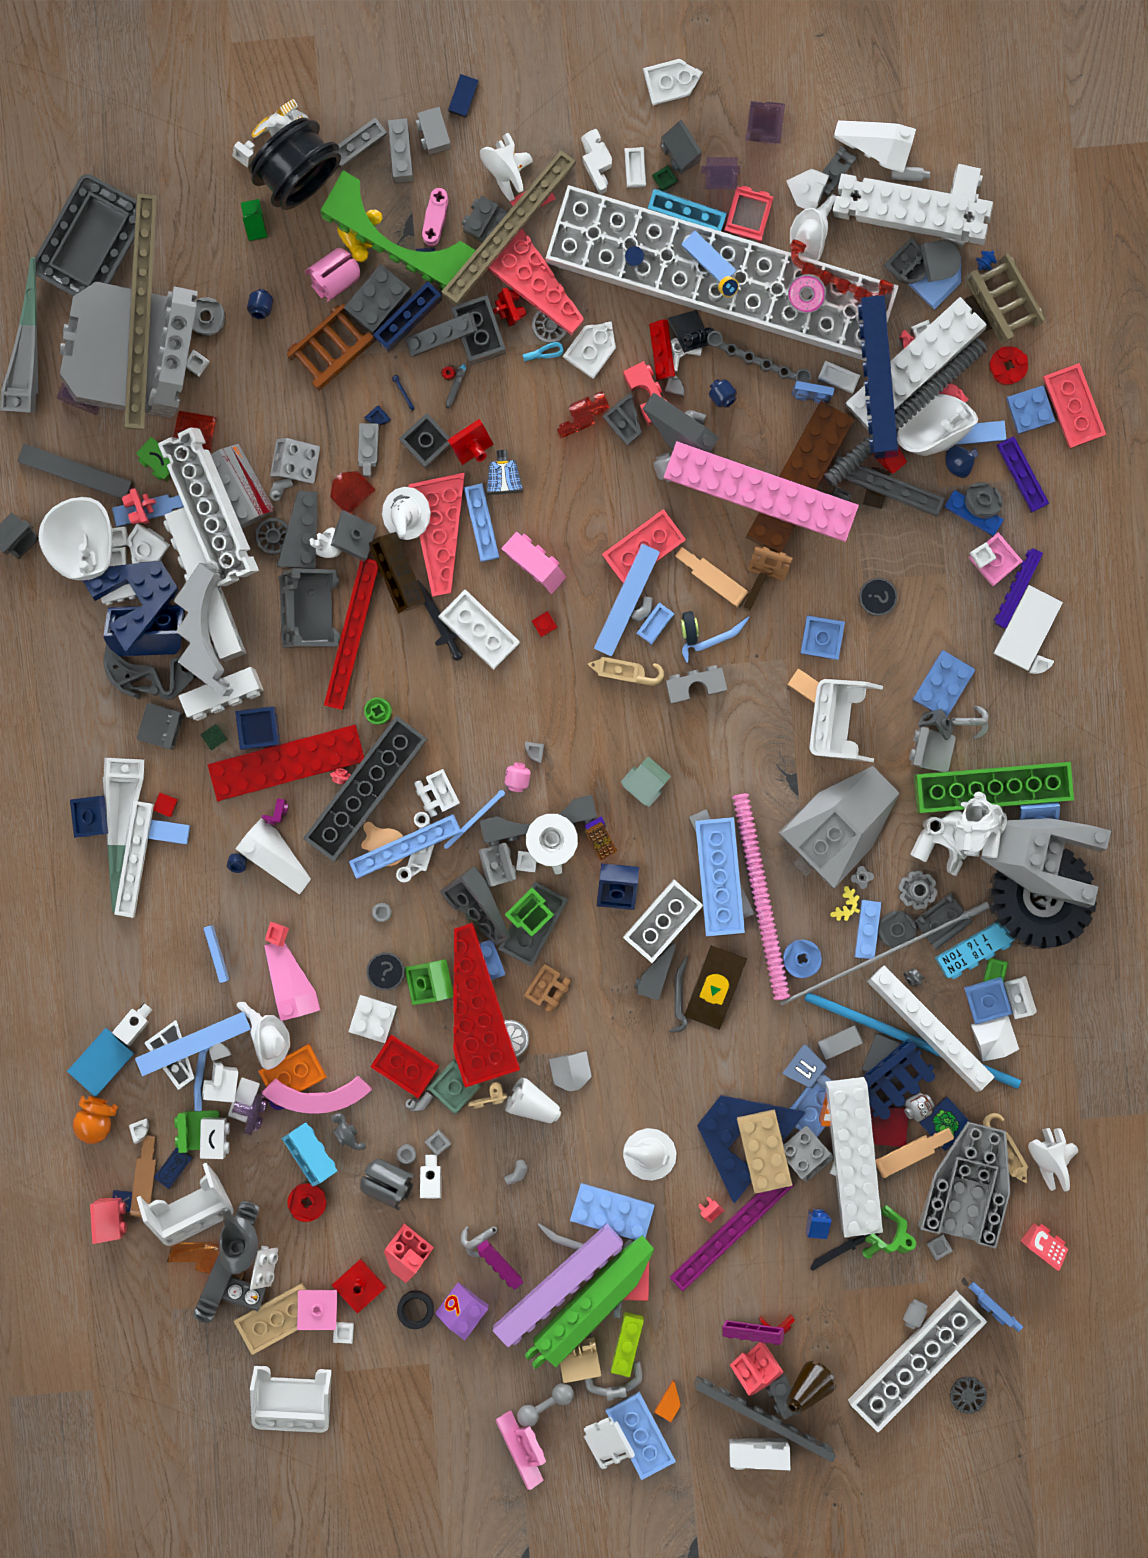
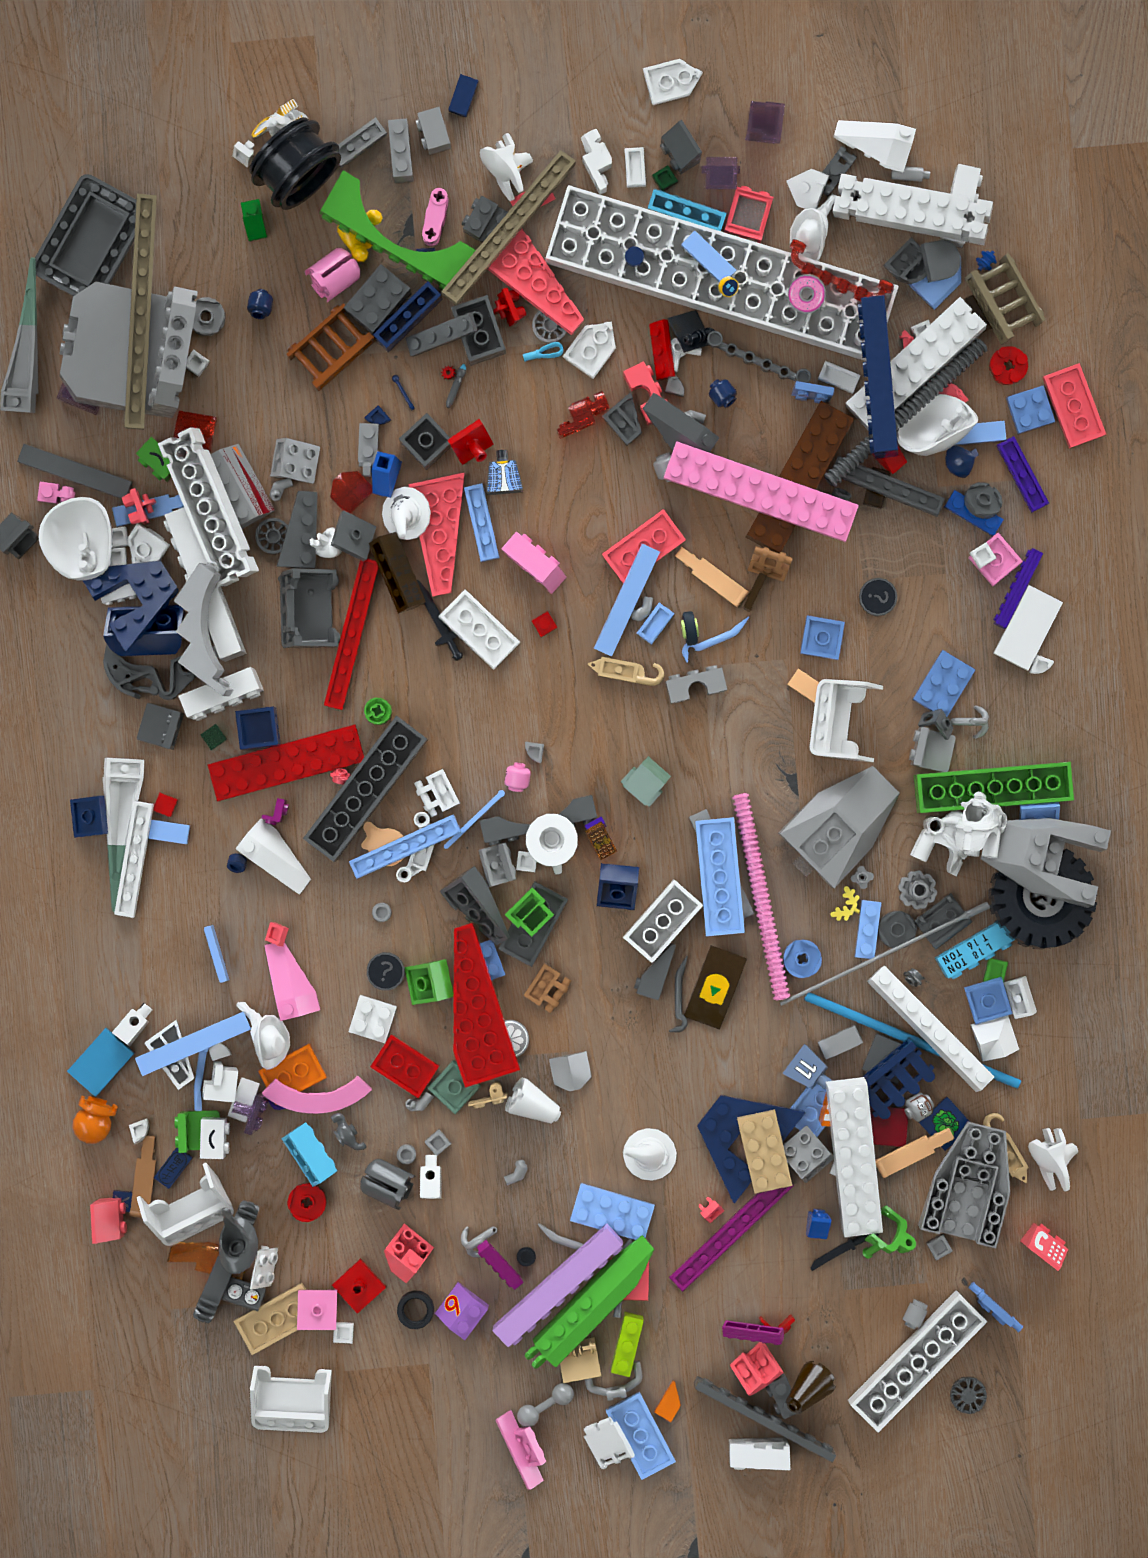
none -> bright pink plate [37,482,75,504]
none -> blue slope [372,451,402,498]
none -> black plate [517,1247,536,1267]

